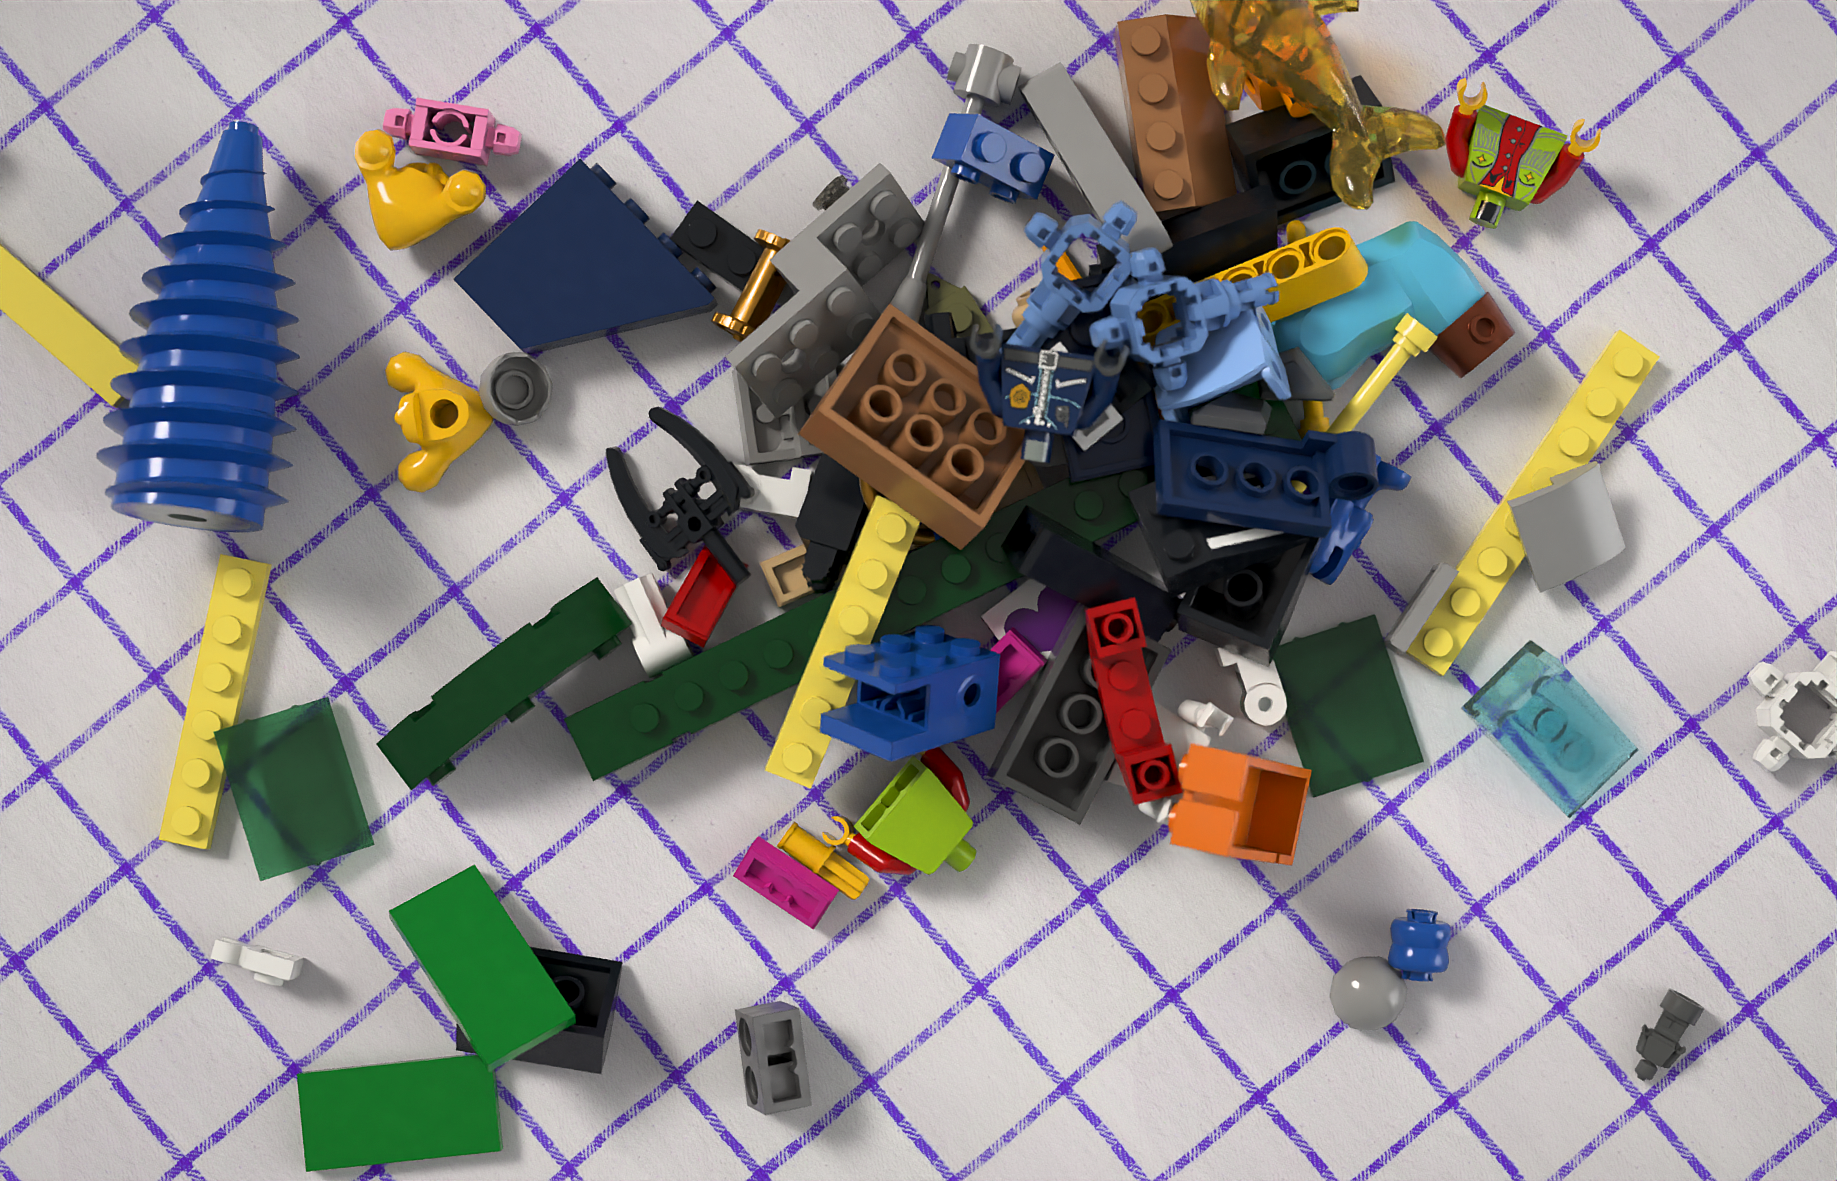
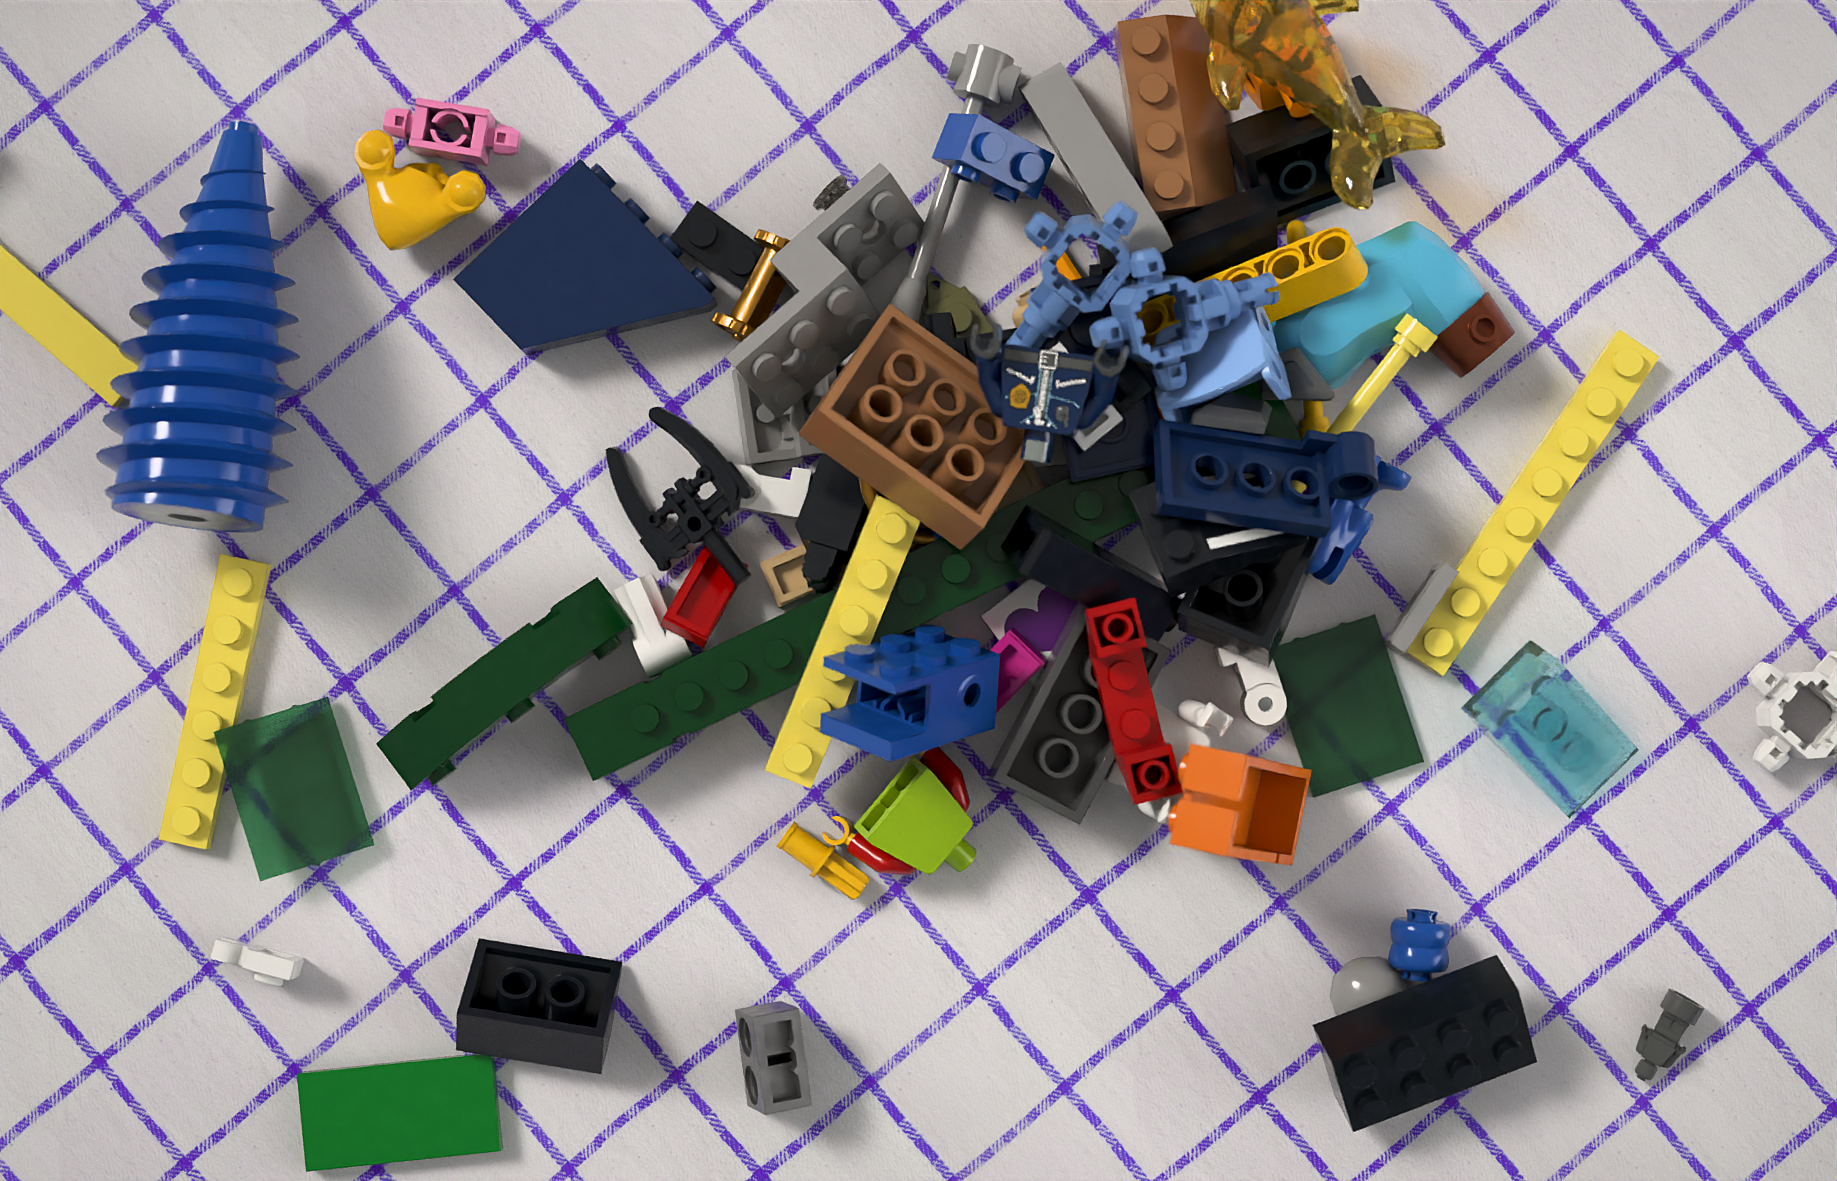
yellow head [385,352,493,493] -> none
green tile [389,864,576,1072] -> none
light grey hair [478,352,553,426] -> none
dark pink plate [733,836,839,930] -> none
torso [1445,78,1601,229] -> none
light grey slope [1507,461,1626,593] -> none
none -> black brick [1313,955,1537,1132]

